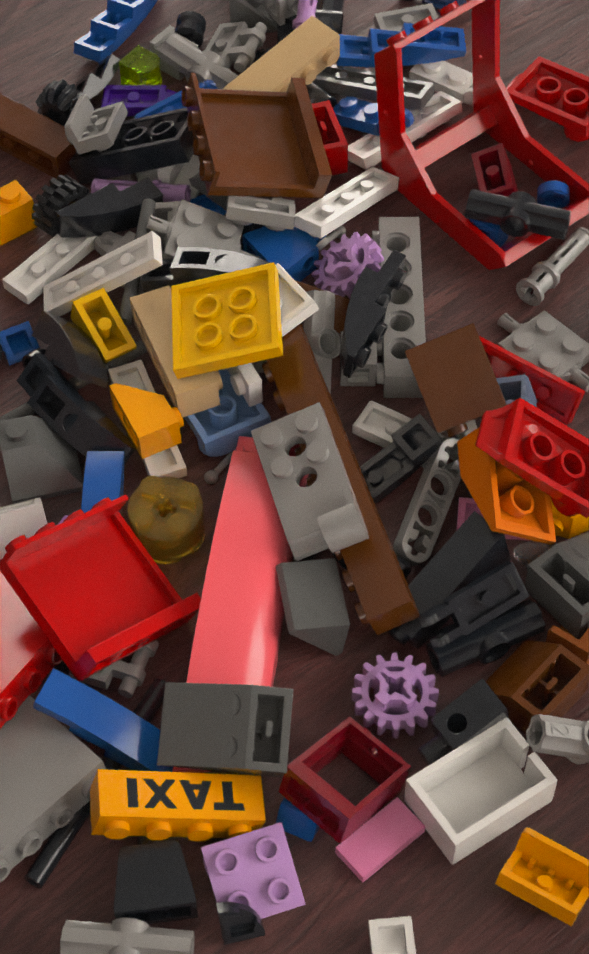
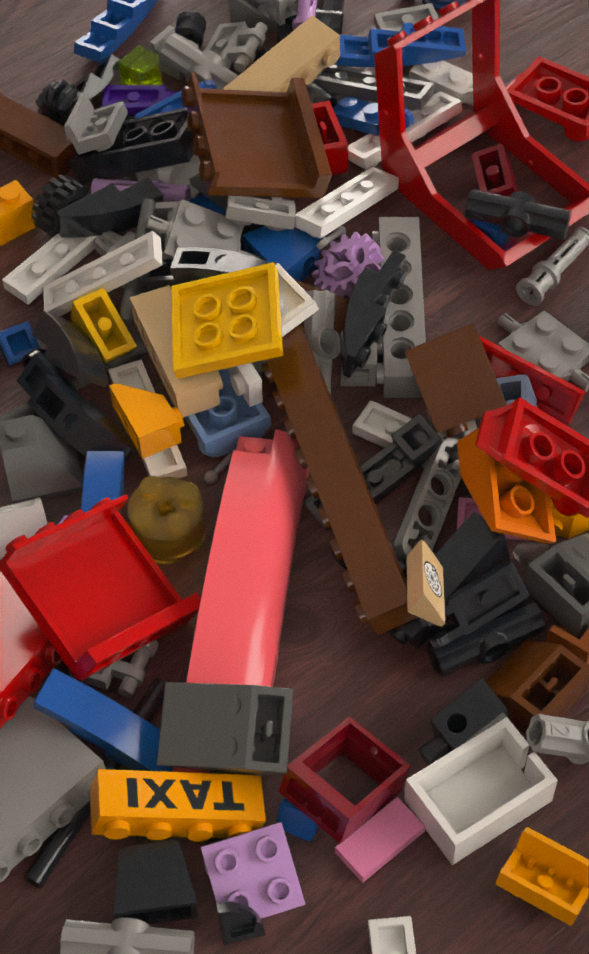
light grey hinge [251,402,369,561] -> none
dark grey slope [276,558,350,656] -> none
lavender gear [352,652,439,738] -> none
blue tile [537,181,570,209] -> none
none -> tan slope [407,540,445,627]

